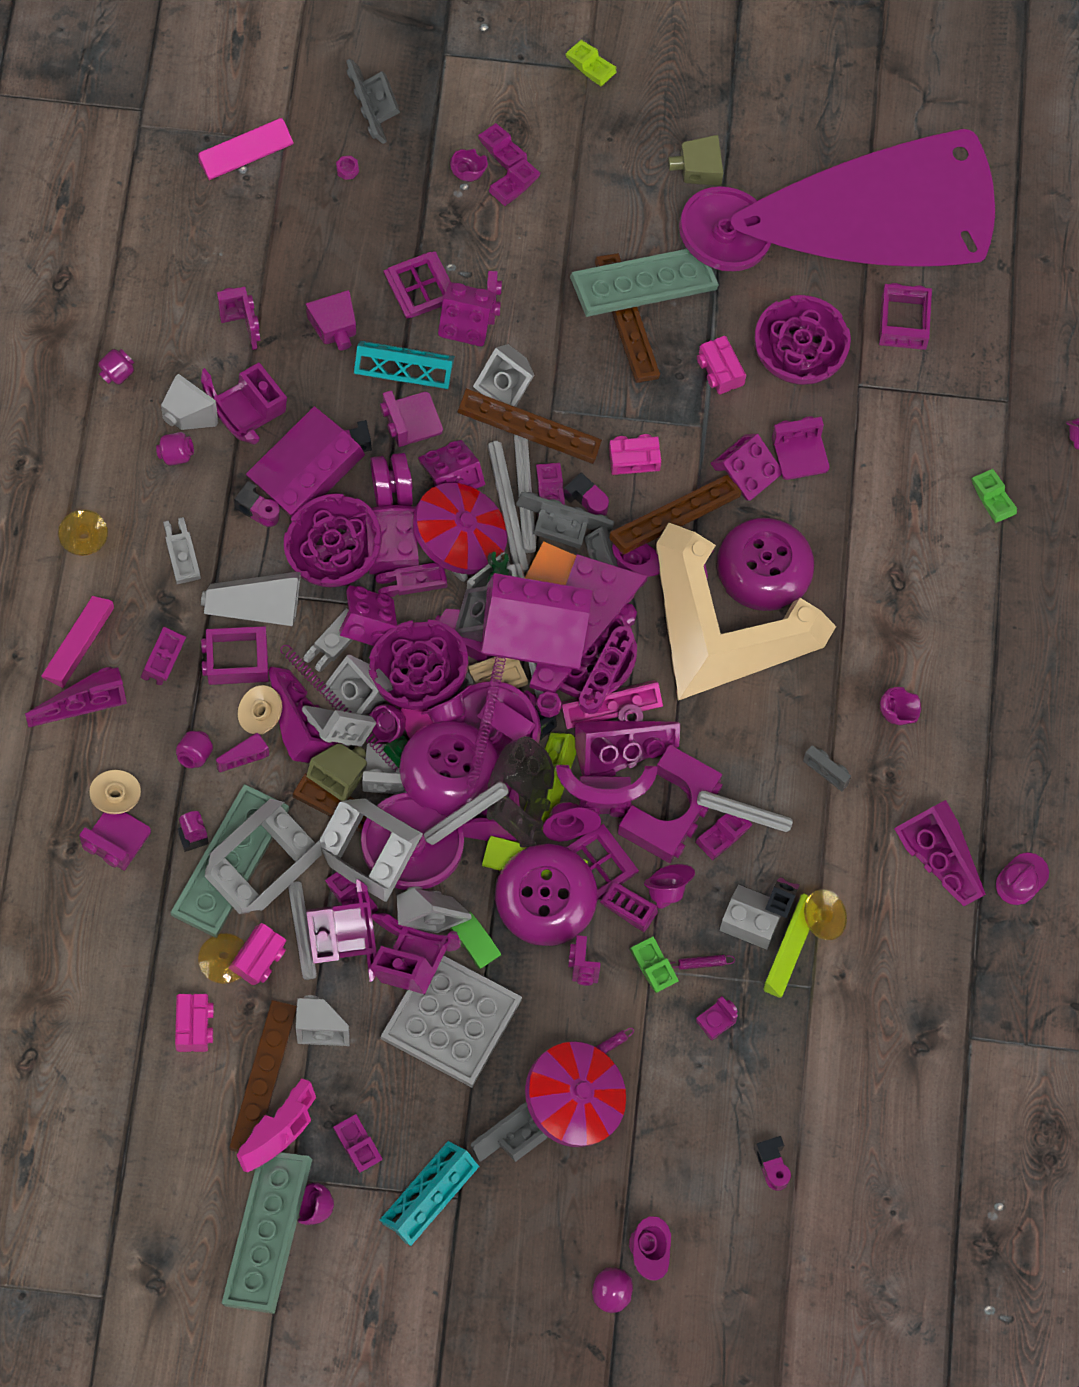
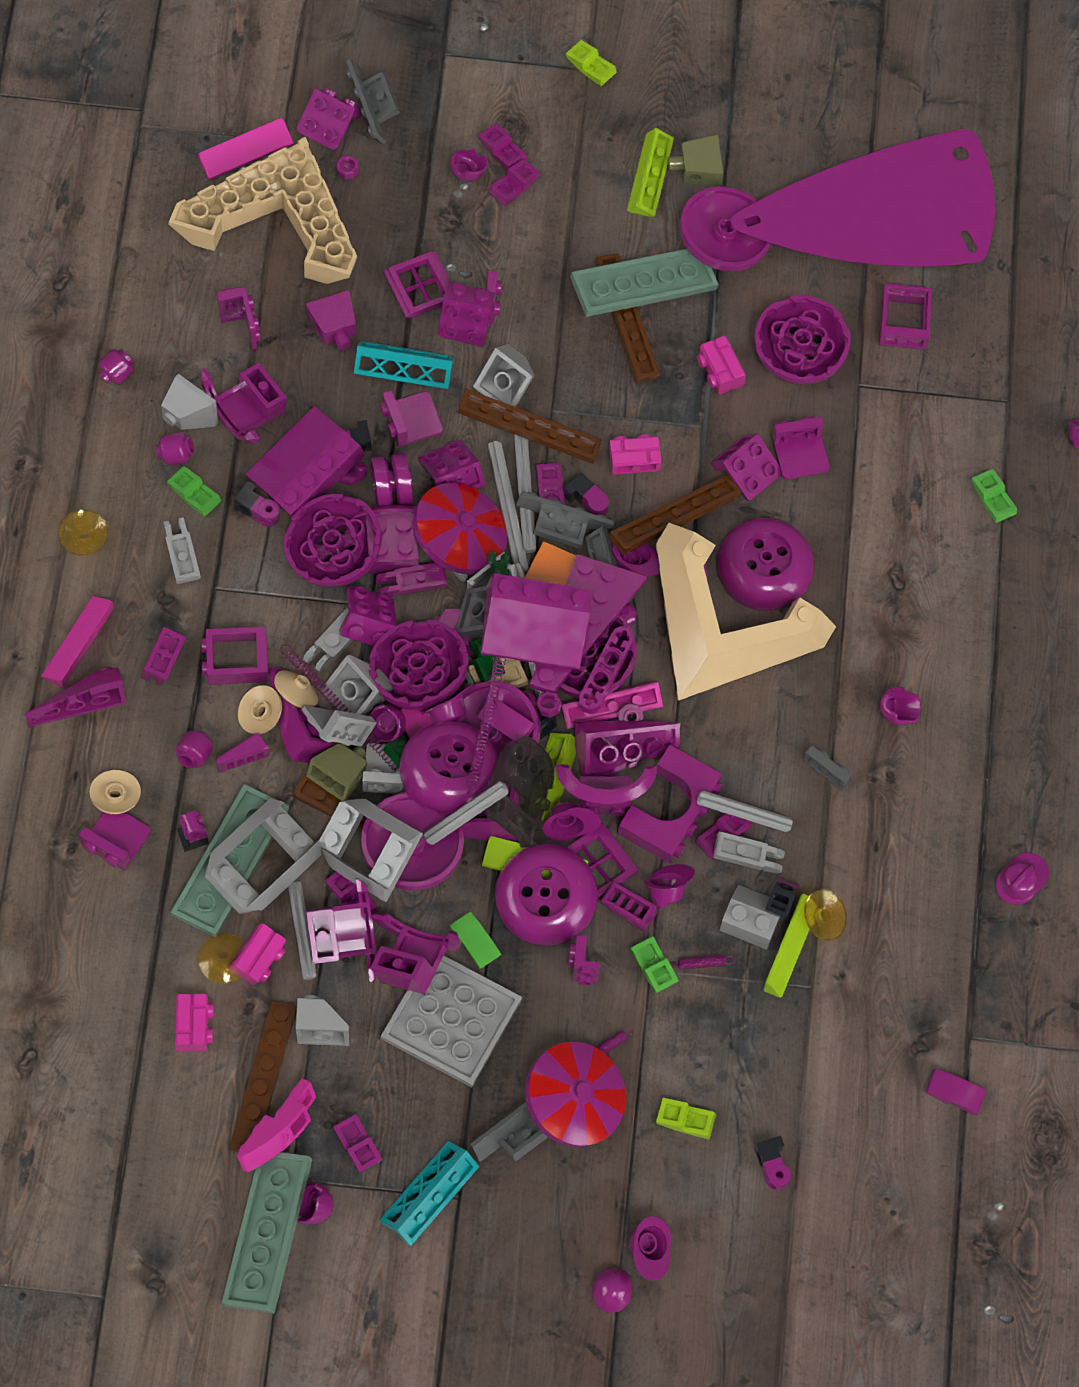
light grey slope [201,572,301,626] -> none
light grey slope [397,887,471,933] -> none
magenta bracket [696,996,738,1041] -> none
magenta wedge [894,800,986,906] -> none
none -> bright green slope [167,466,221,517]
none -> tan wedge [169,137,357,284]
none -> tan dish [274,670,318,708]
none -> magenta bracket [297,87,362,150]
none -> magenta arm [338,462,368,485]
none -> dark green plate [469,637,505,683]
none -> lime slope [627,128,674,217]
none -> lime slope [656,1098,716,1139]
none -> light grey hinge [713,832,785,874]
none -> magenta slope [925,1069,986,1115]

